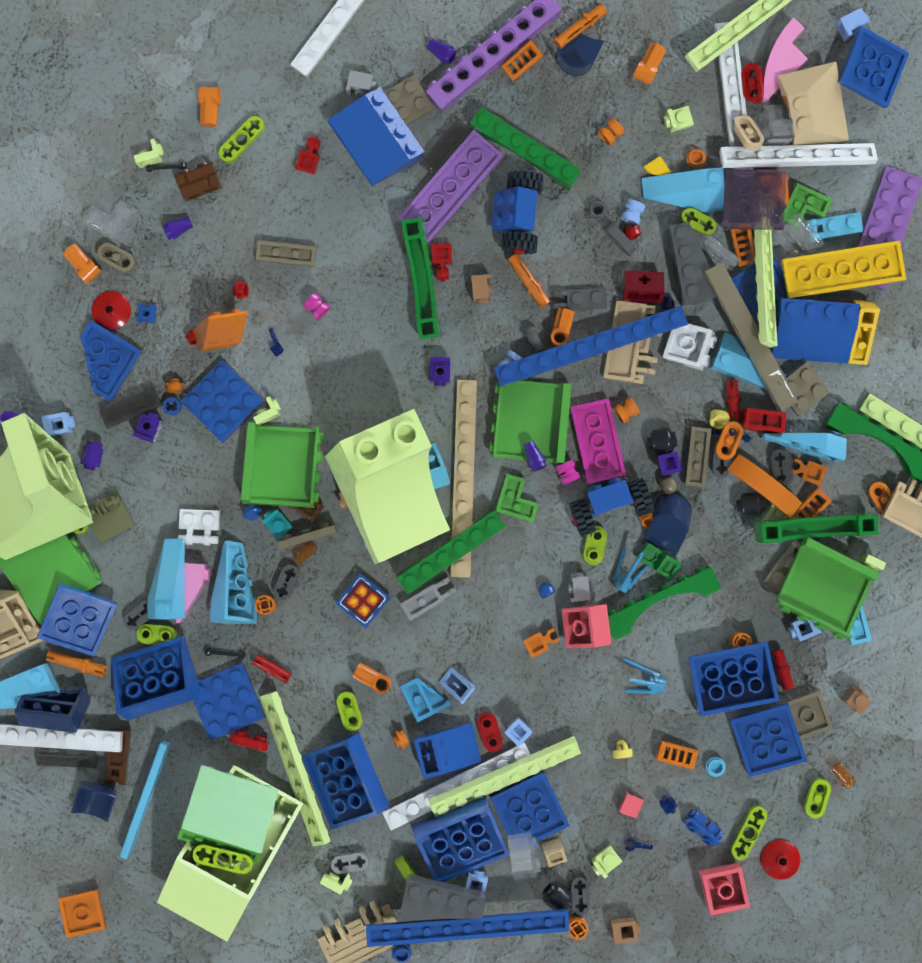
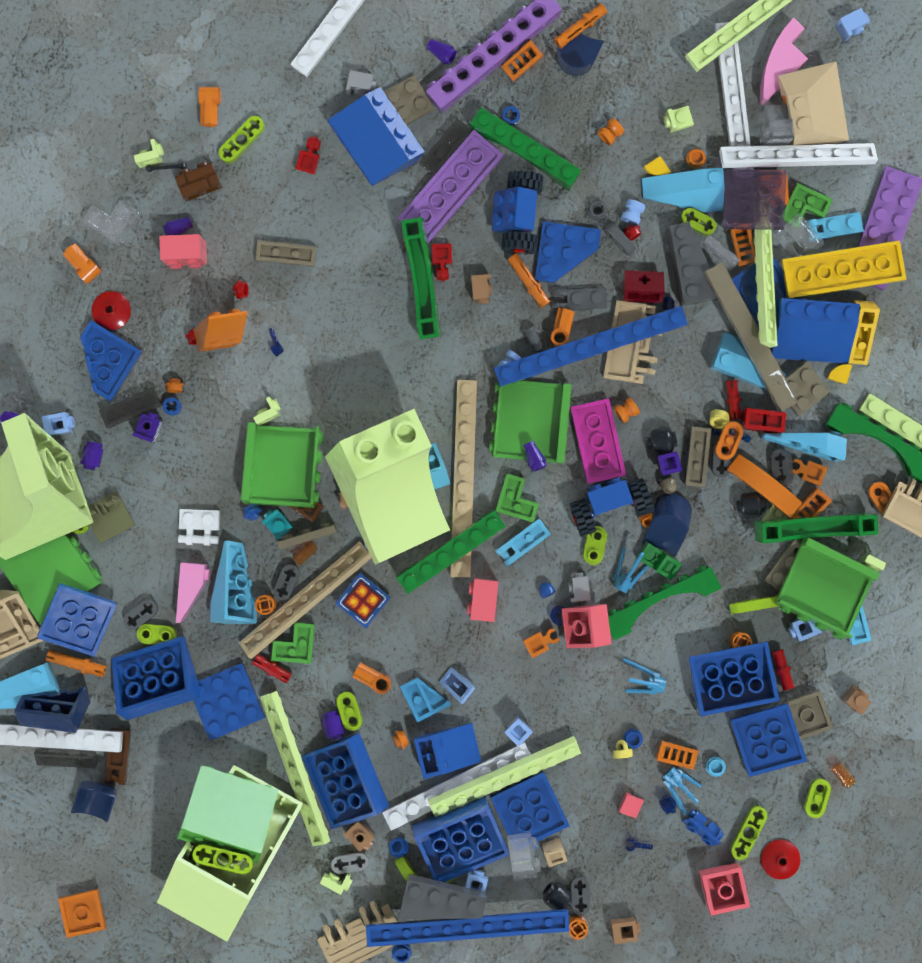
dark tan plate [97,243,136,273] -> none
medium azure tile [120,741,171,859] -> none
blue plate [136,303,157,324] -> none
medium azure wedge [147,538,185,619] -> none
blue plate [180,360,264,443] -> none
black hinge [204,648,246,659] -> none
red plate [229,730,269,751] -> none
dark pink wheel [303,292,330,320] -> none
light grey hinge [400,577,457,621] -> none
dark purple brick [430,357,450,386] -> none
red plate [477,712,503,752] -> none
dark pink wheel [555,460,581,485] -> none
yellowish green bracket [591,844,623,878] -> none
orange piece [633,43,666,86] -> none
white plate [663,324,717,371] -> none
tan plate [733,116,764,151] -> none
red plate [741,63,764,103] -> none
blue plate [838,26,909,108] -> none
none -> coral brick [159,234,207,269]
none -> tan plate [239,541,371,659]
none -> bright green plate [271,622,315,664]
none -> dark purple brick [321,710,345,741]
none -> medium nougat brick [343,820,375,852]
none -> blue plate [389,838,409,858]
none -> coral brick [467,578,498,622]
none -> medium azure plate [495,519,551,567]
none -> blue bush [502,106,520,125]
none -> blue plate [535,222,601,283]
none -> clear blue plate [550,606,566,625]
none -> blue plate [623,729,643,749]
none -> dark azure plant [662,766,702,815]
none -> lime beam [729,595,778,614]
none -> yellow tile [826,364,852,384]

